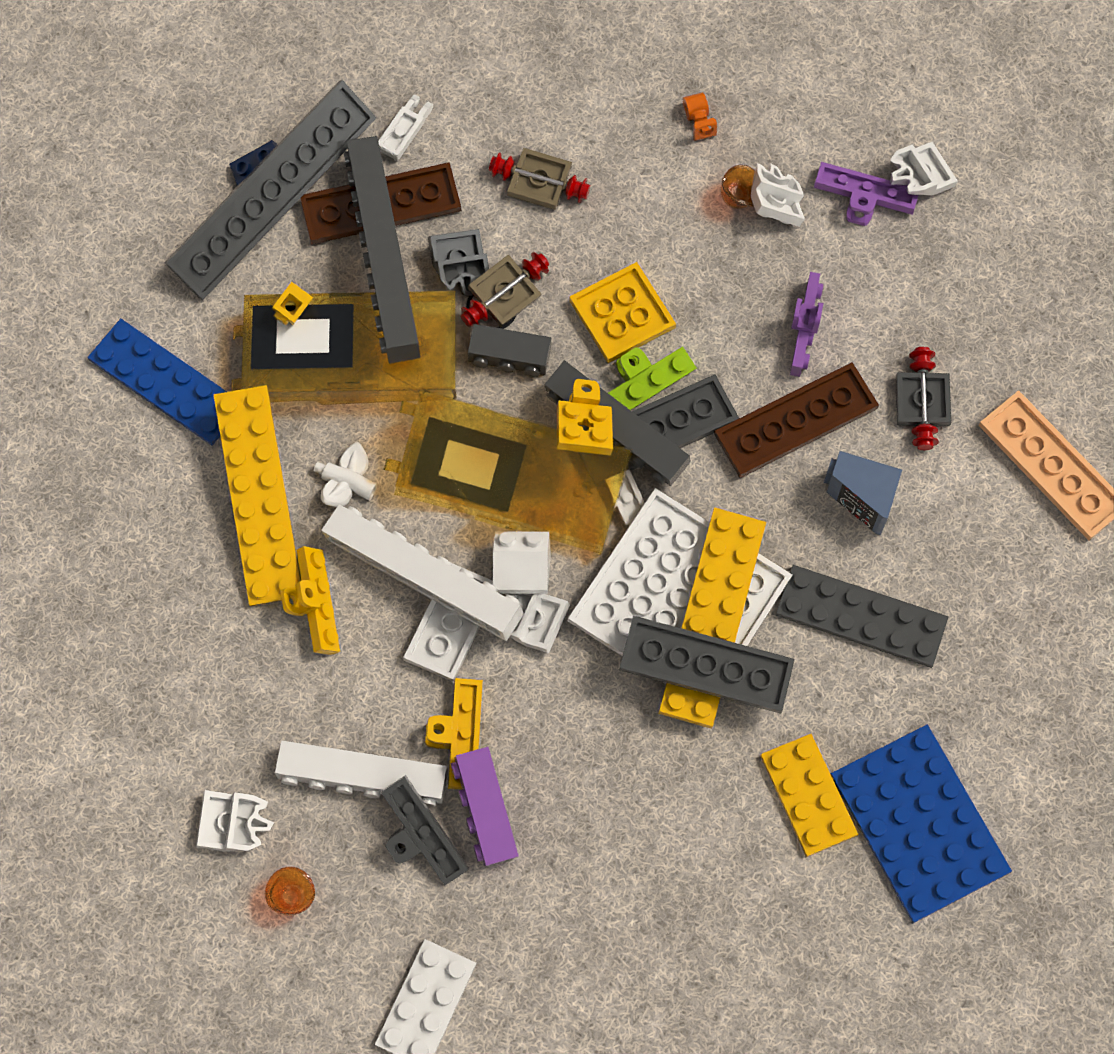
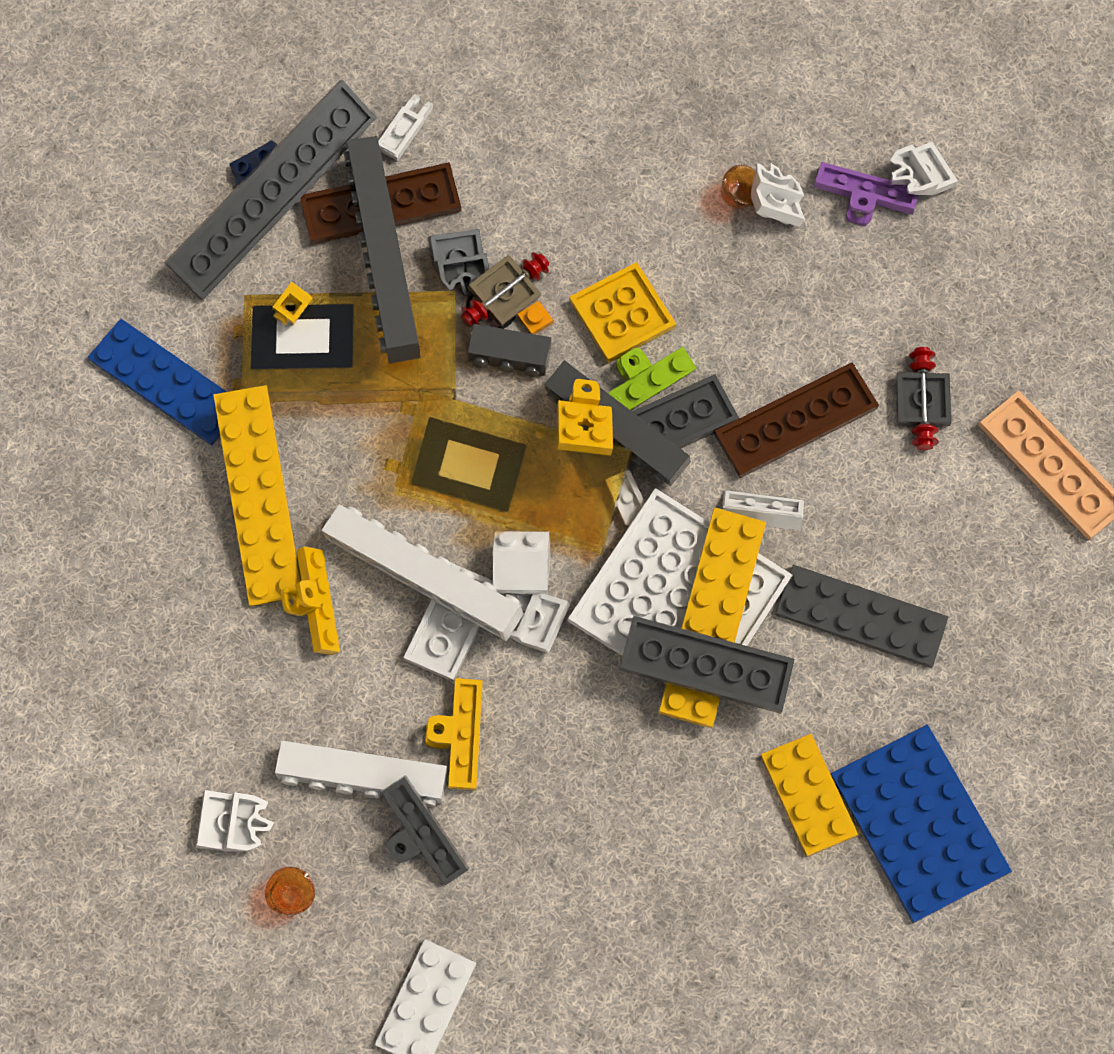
white plant [314,442,377,507] -> none
medium lavender brick [451,747,519,866] -> none
dark tan plate [489,148,591,210] -> none
orange leg [682,92,717,141] -> none
medium lavender plate [790,272,824,377] -> none
sand blue slope [824,451,902,535] -> none
none -> light orange plate [517,301,553,335]
none -> white slope [722,490,804,531]

